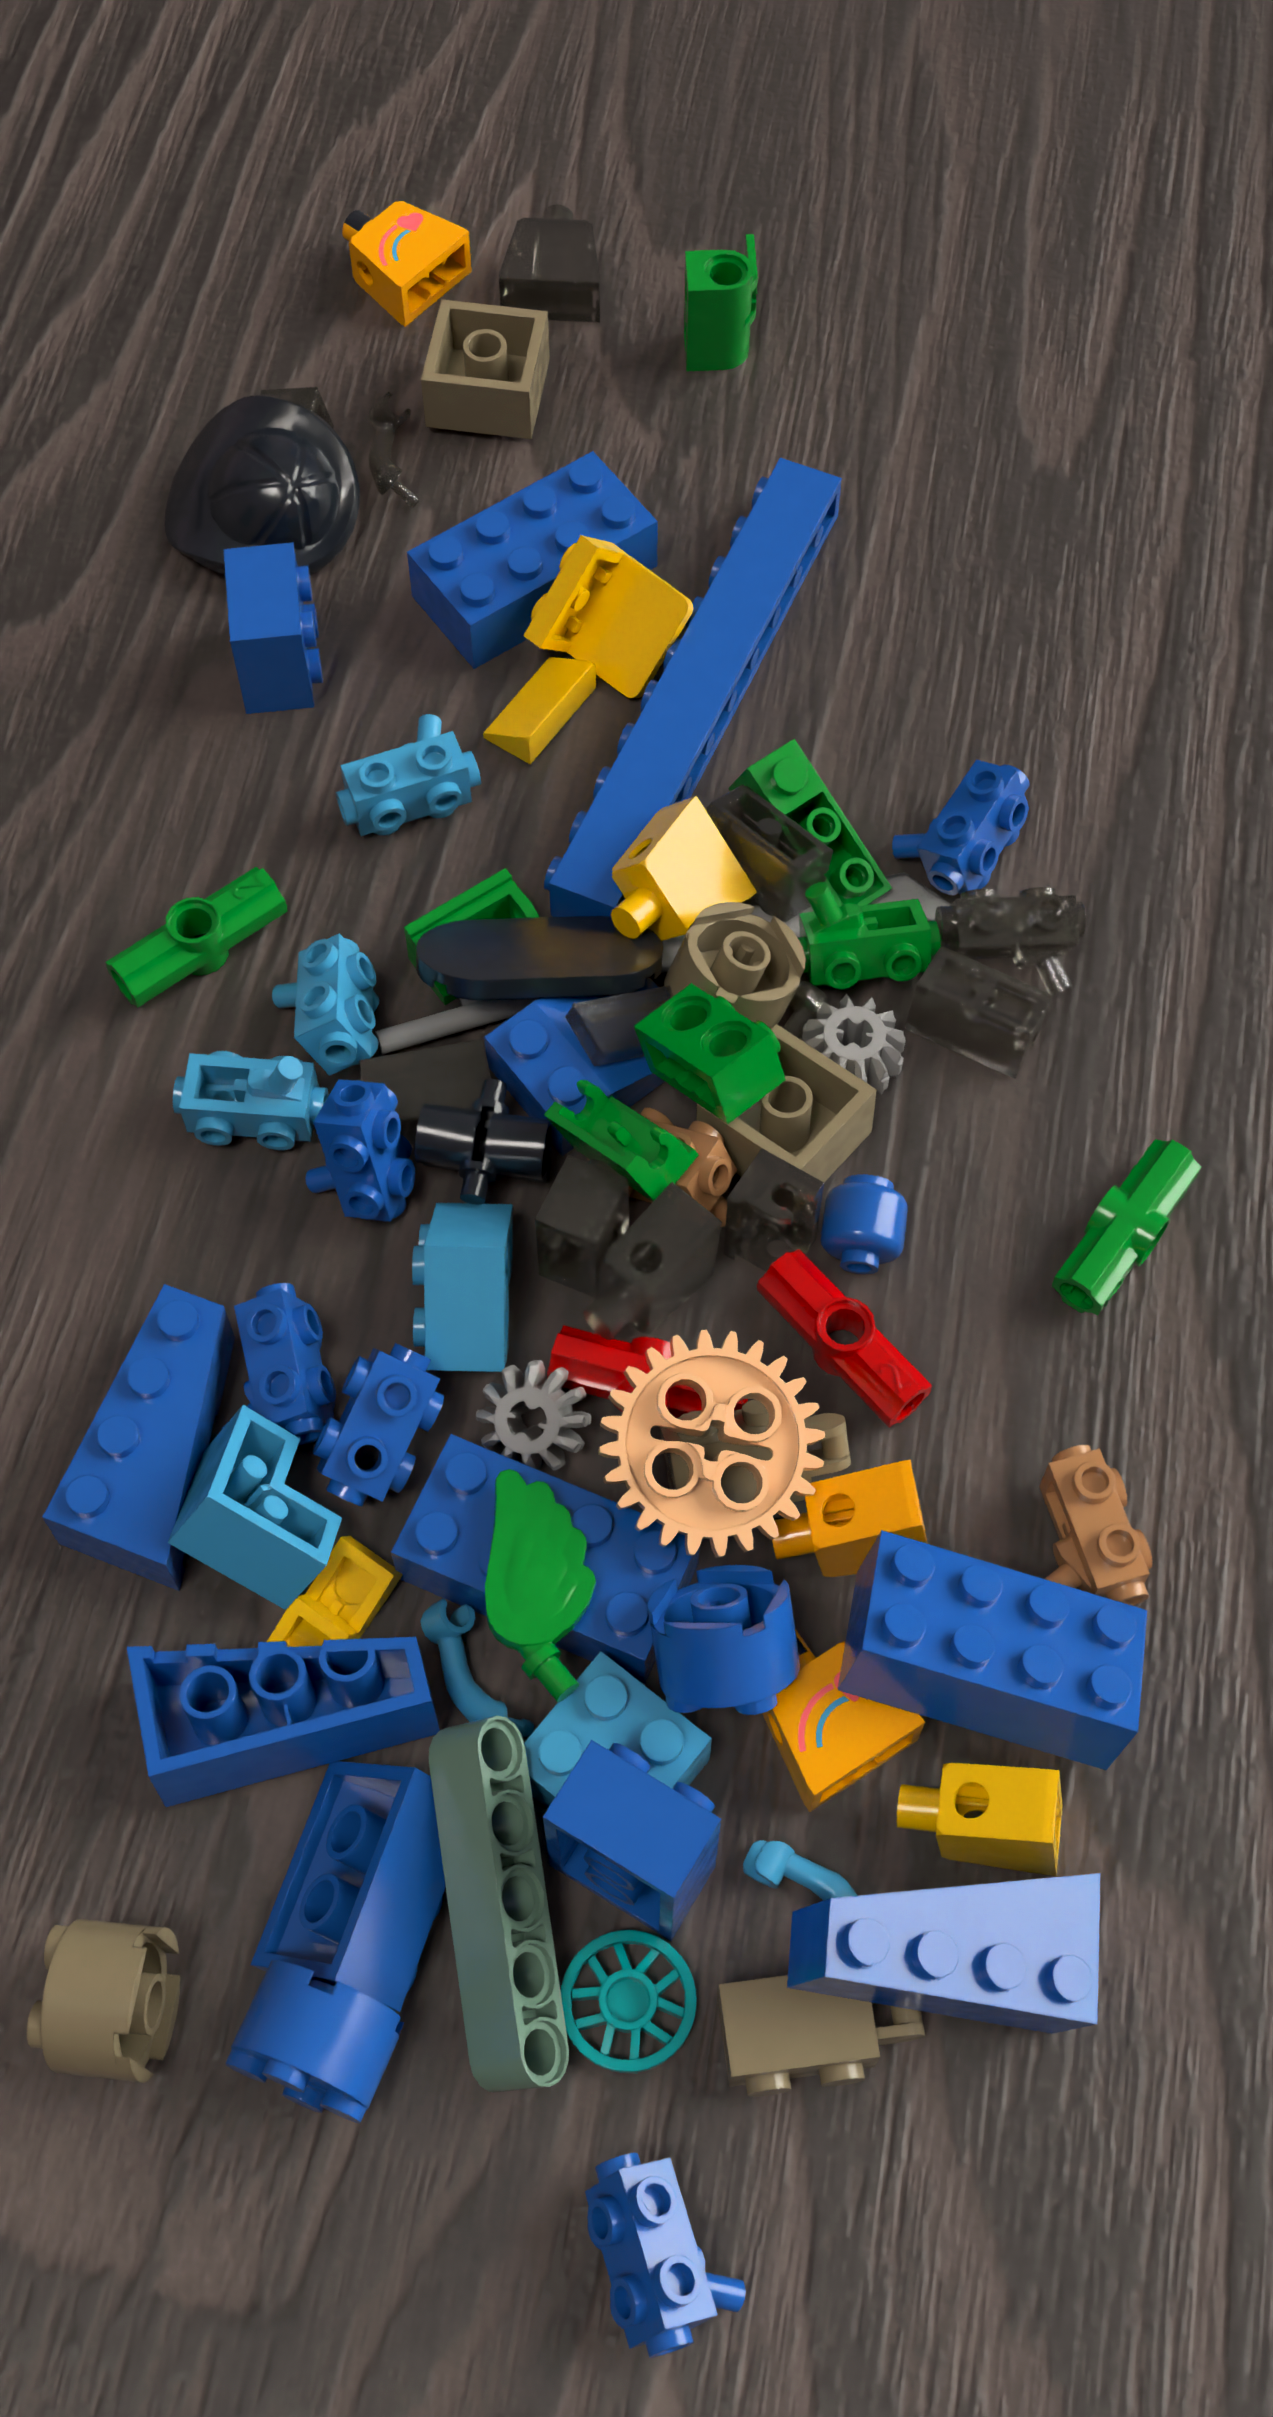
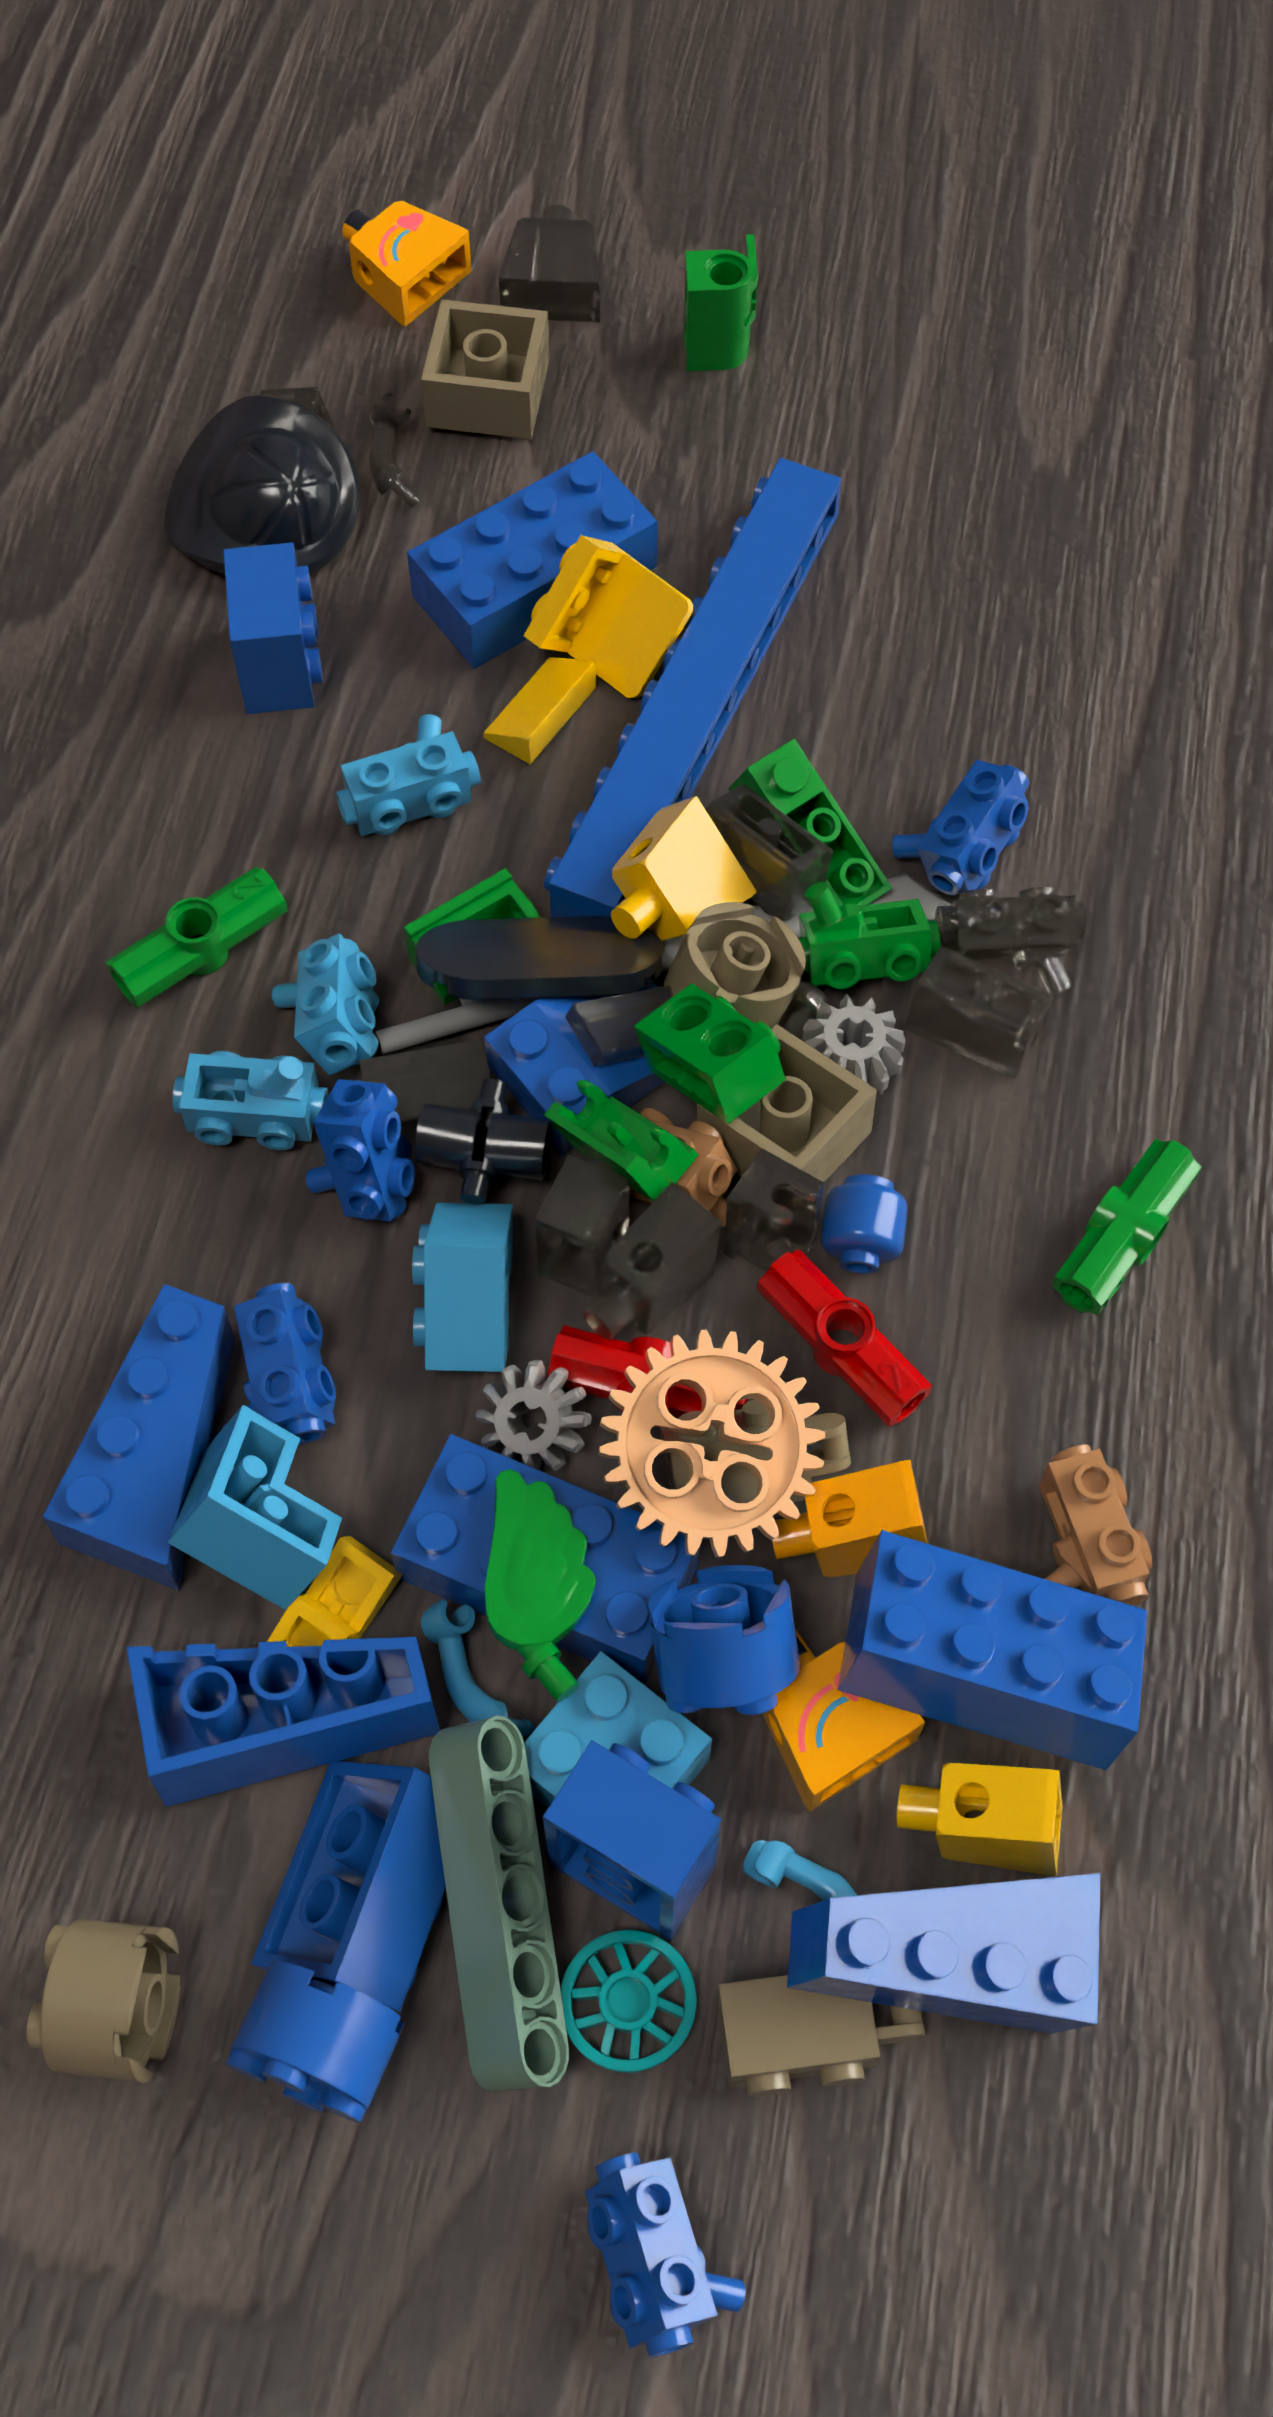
blue brick [313,1343,444,1507] -> none

